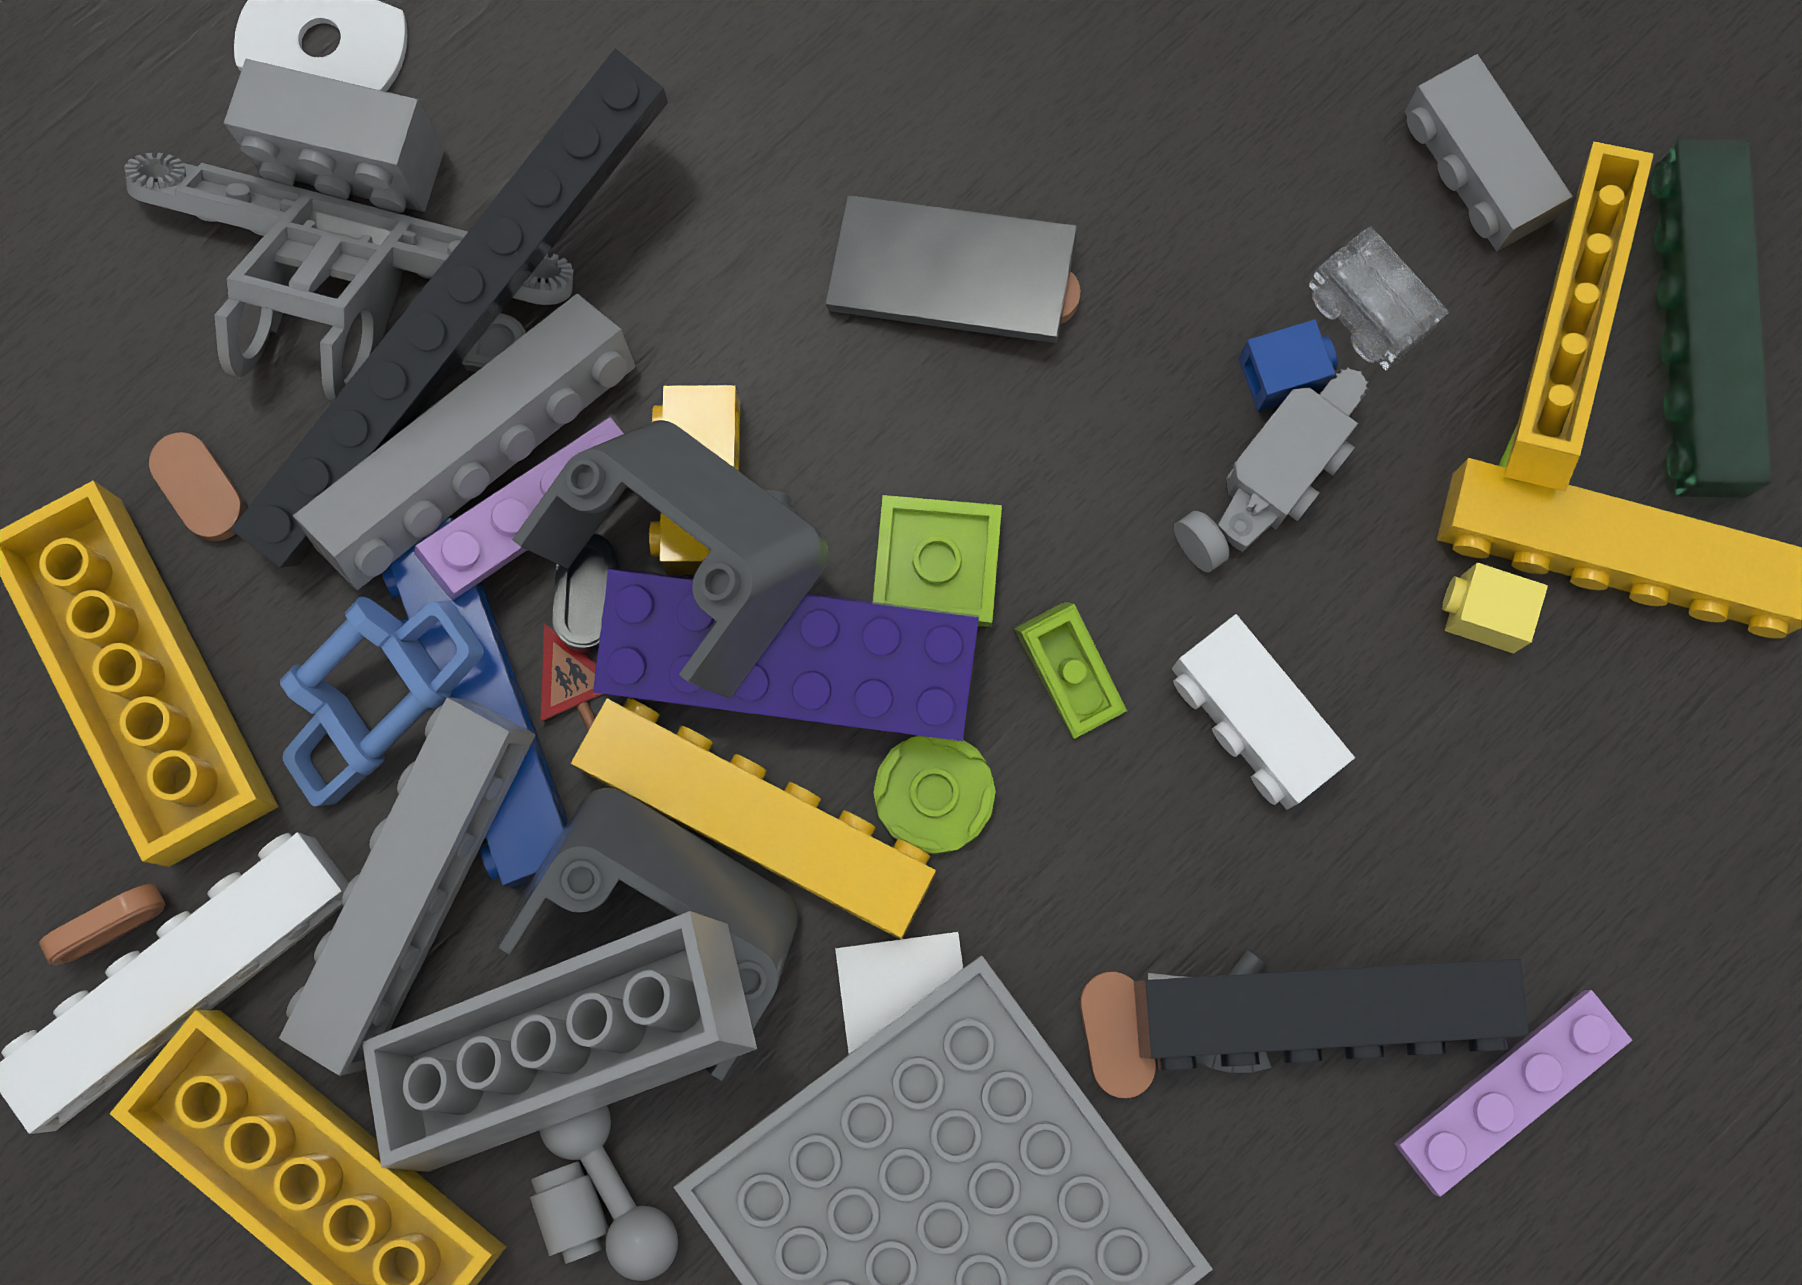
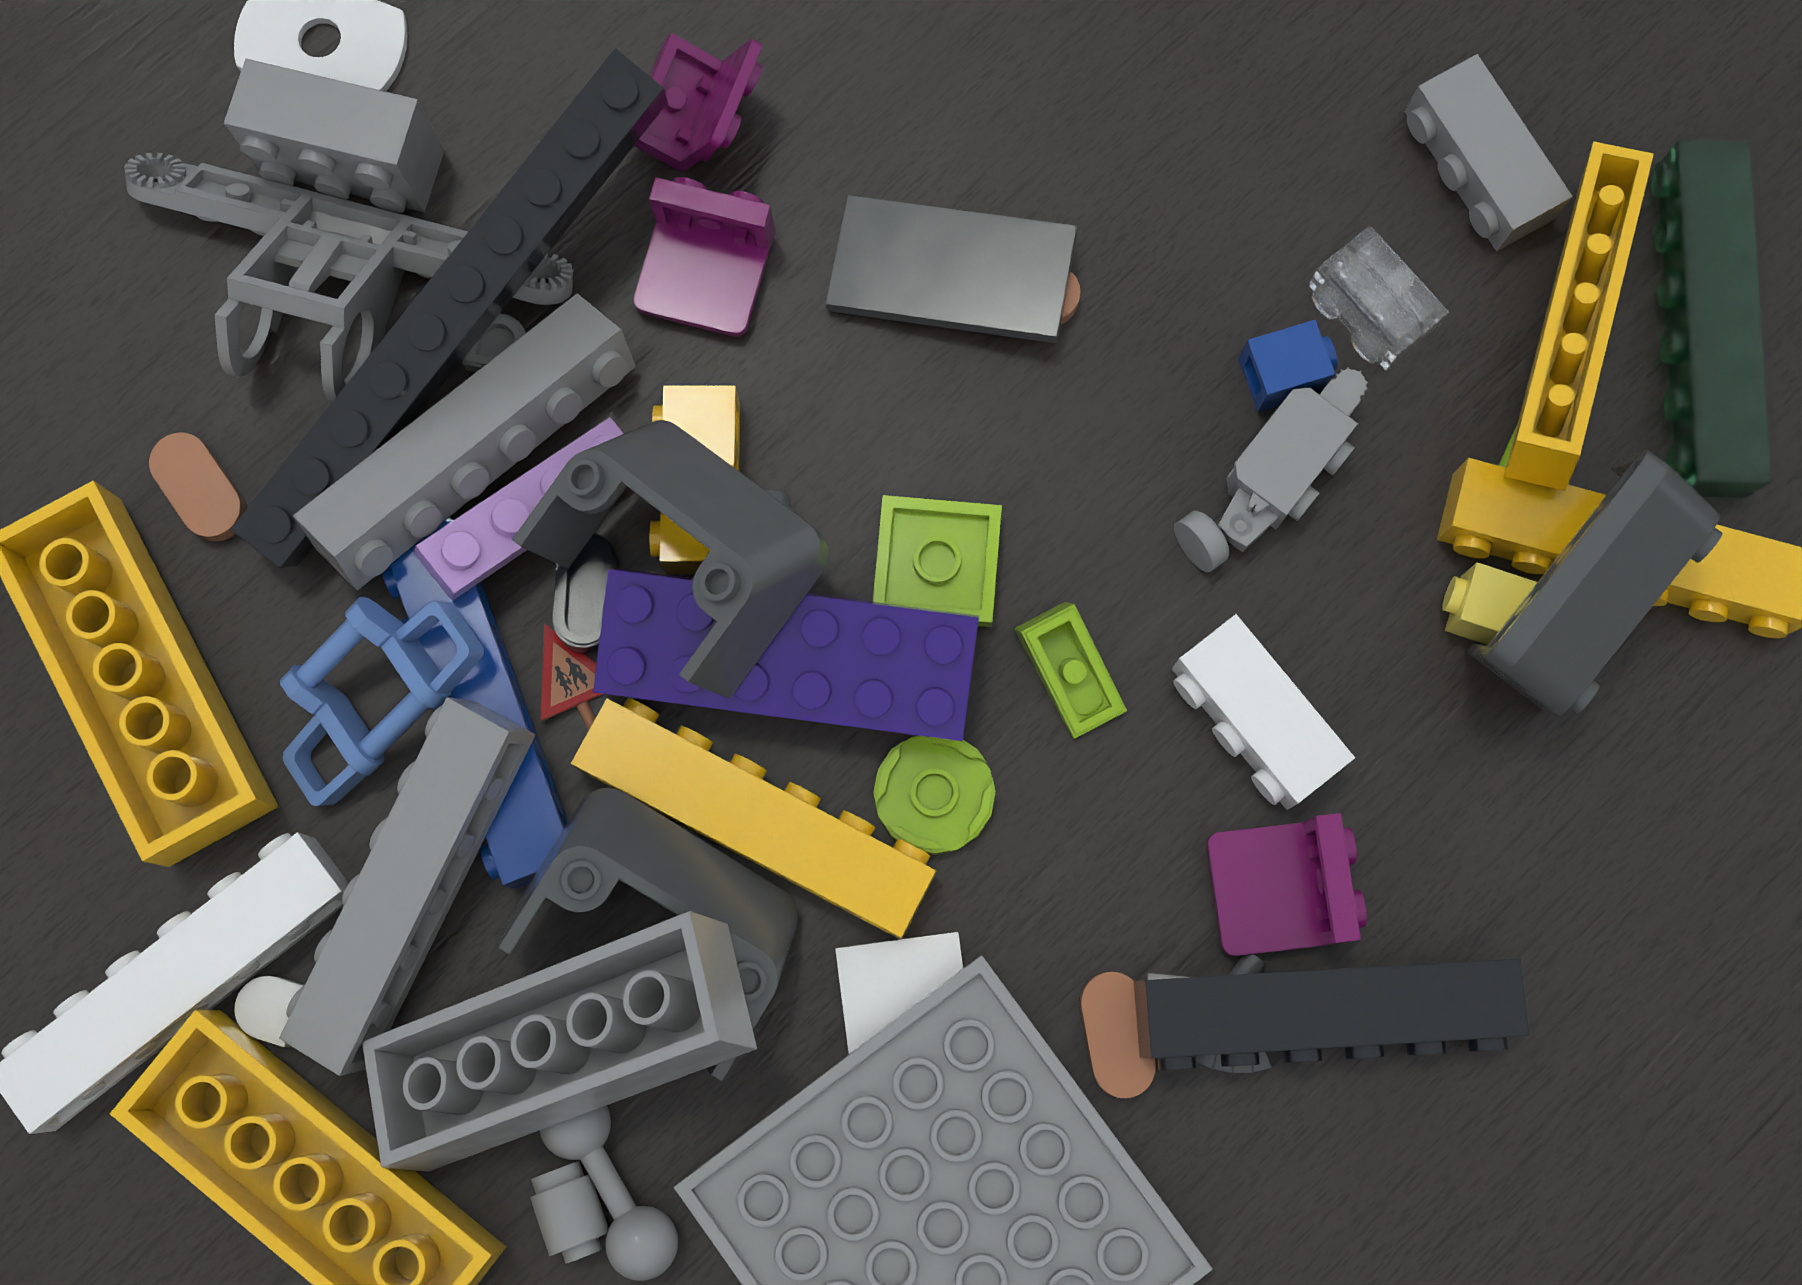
nougat tile [39,884,166,965] -> none
lavender plate [1394,990,1632,1197] -> none
none -> white tile [234,976,305,1047]
none -> magenta bracket [634,33,763,172]
none -> magenta bracket [634,177,775,337]
none -> magenta bracket [1206,813,1367,956]
none -> dark grey windscreen [1466,450,1723,717]

